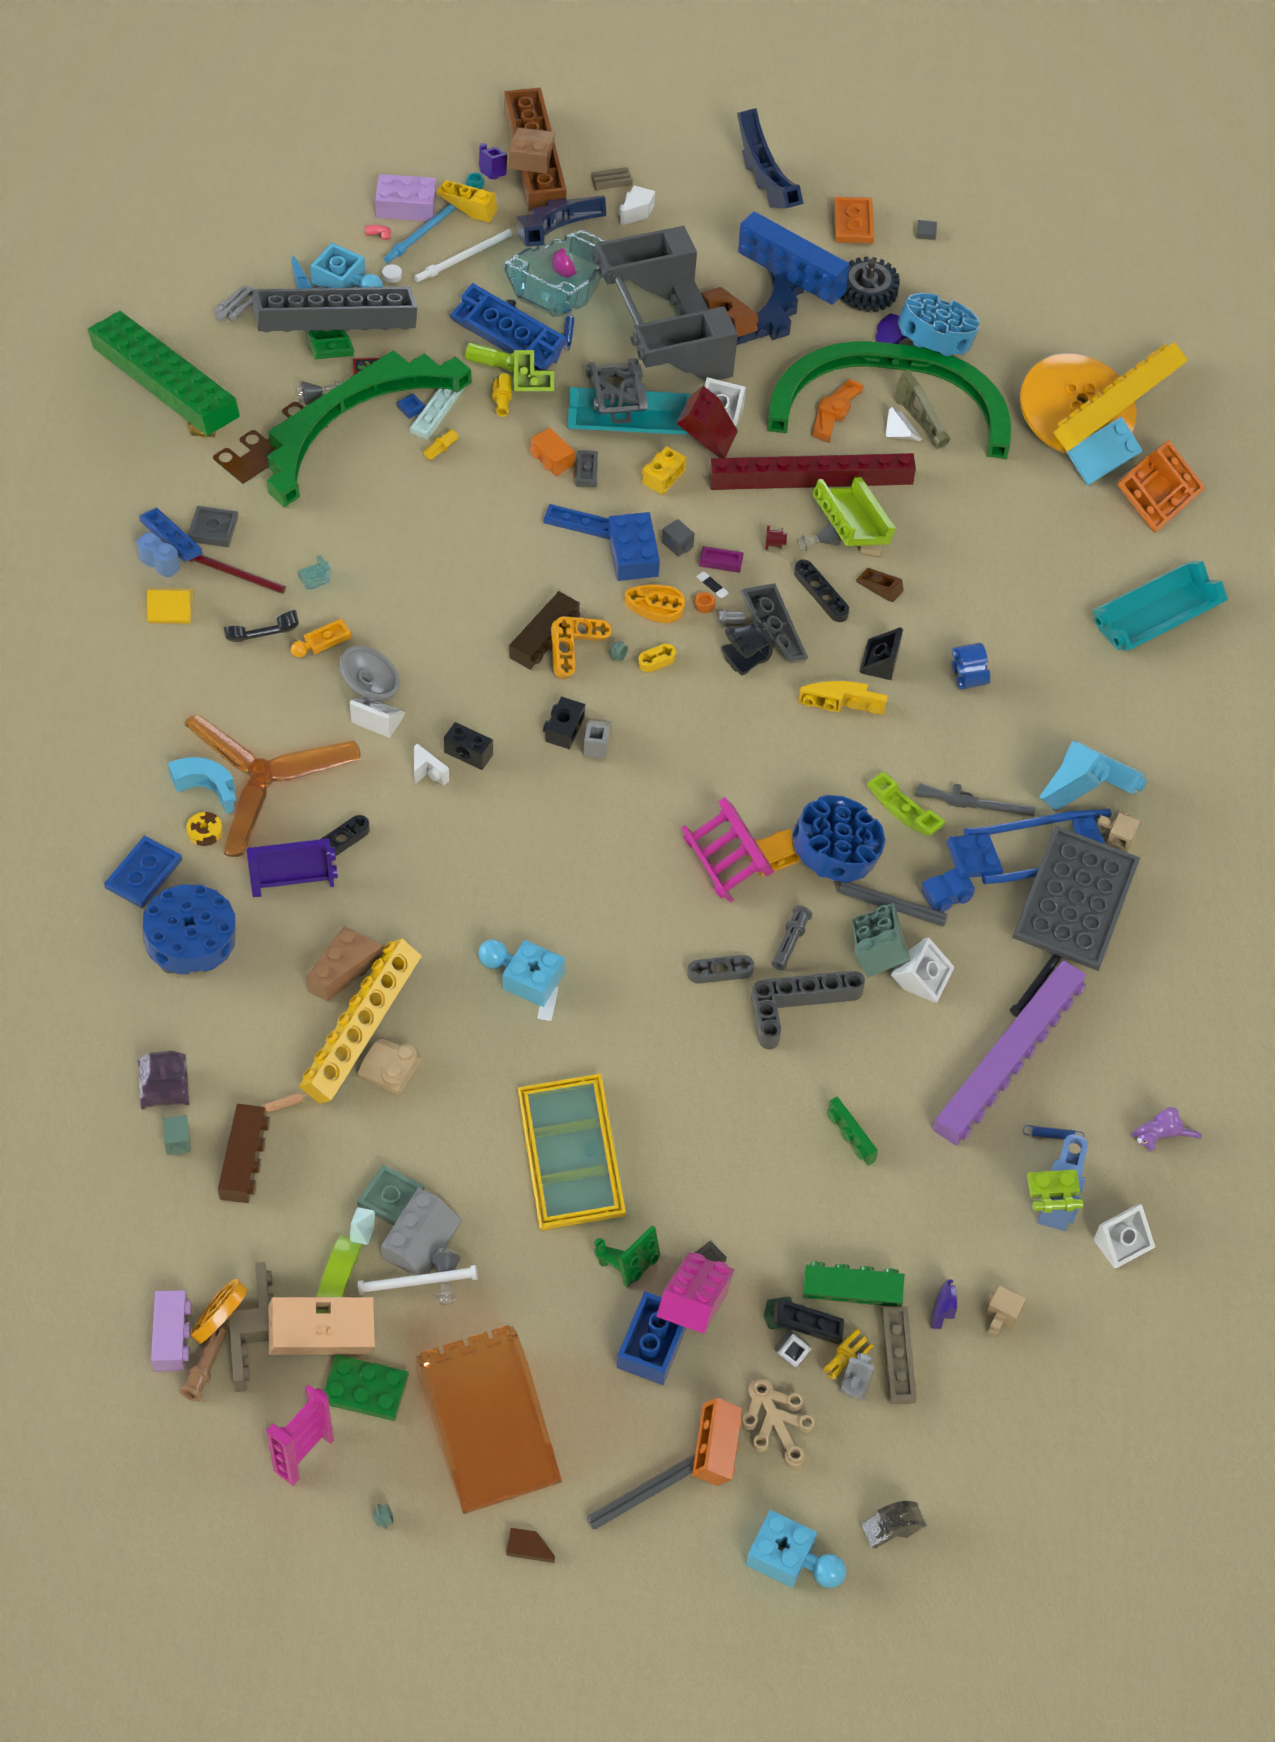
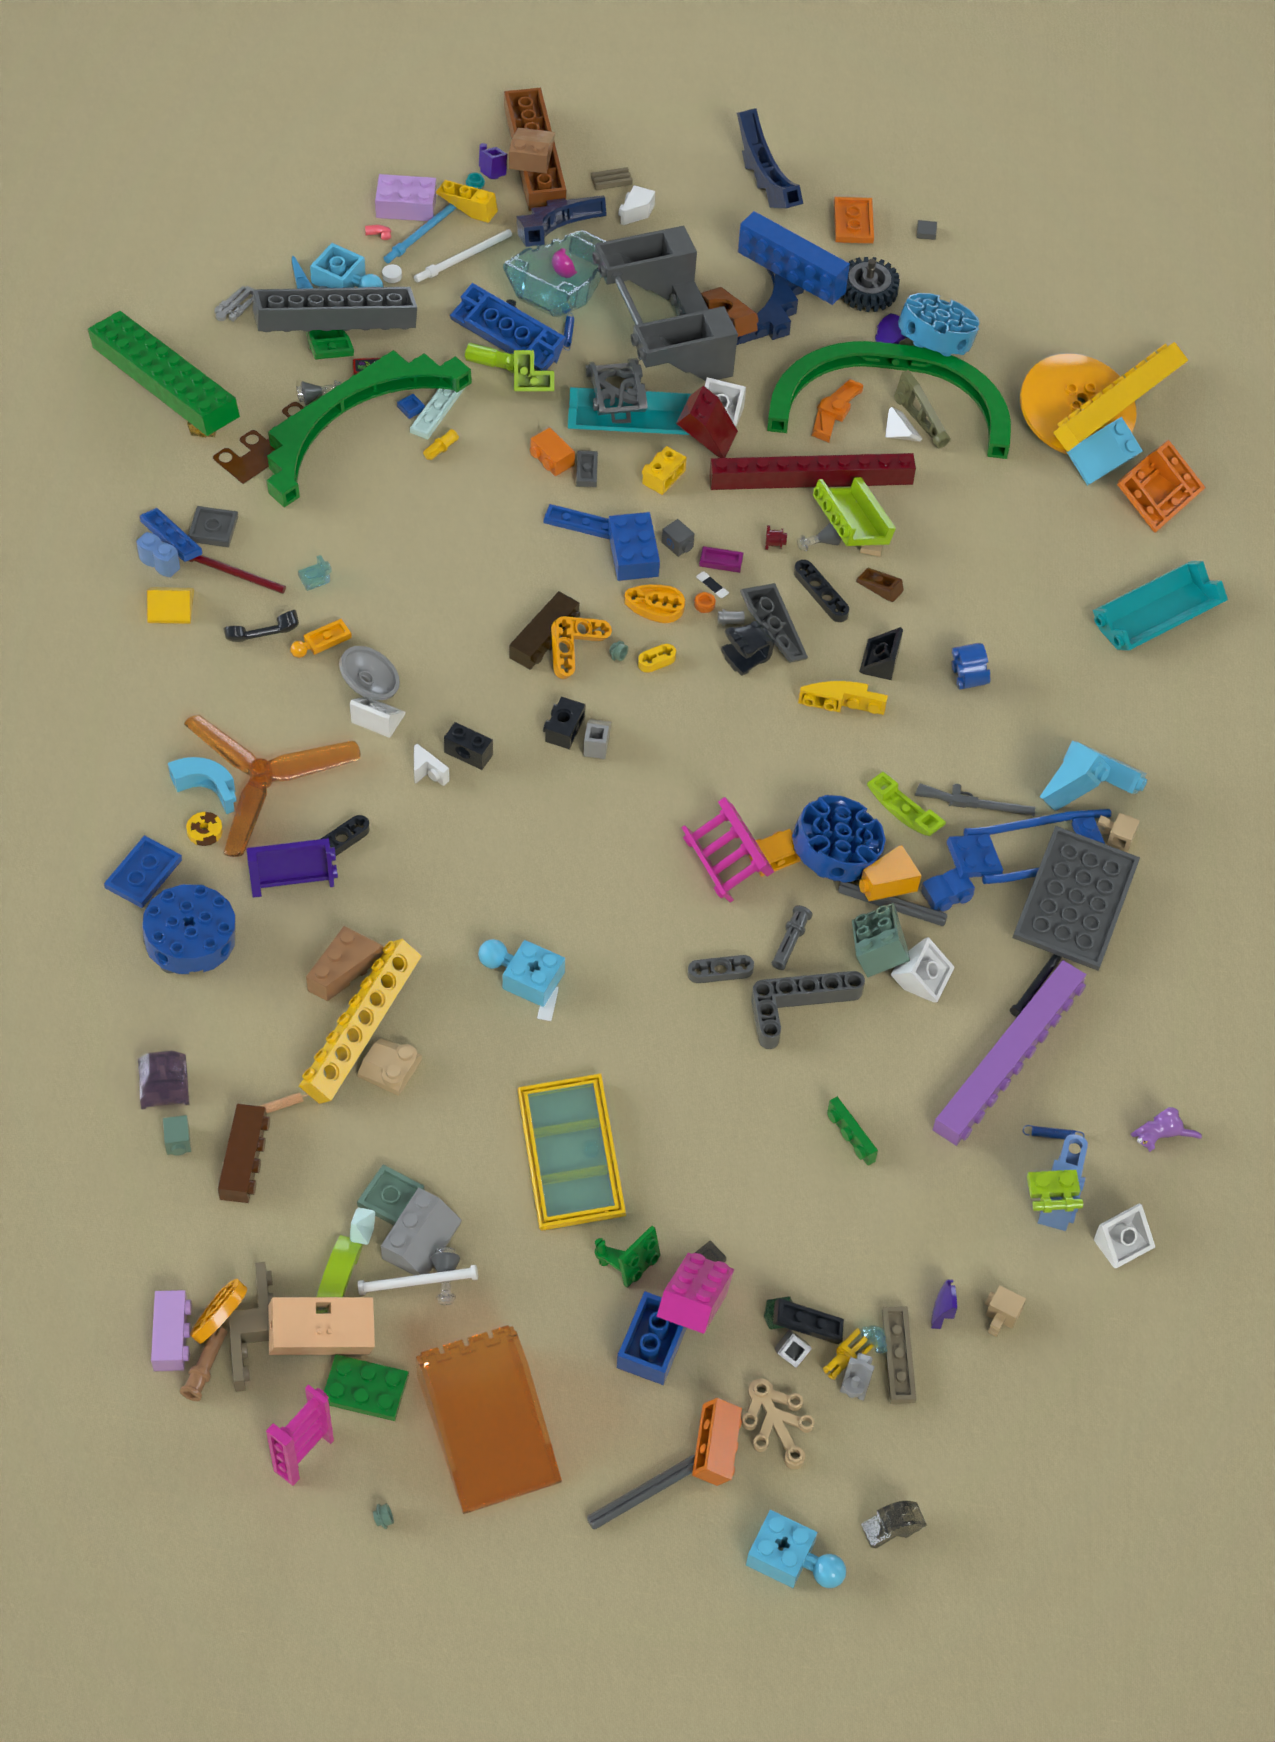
yellow arm [492,373,512,417] -> none
reddish brown tile [507,1528,555,1563] -> none
green brick [802,1261,905,1307] -> none
none -> light orange slope [859,845,922,901]
none -> clear light blue arm [861,1325,887,1353]

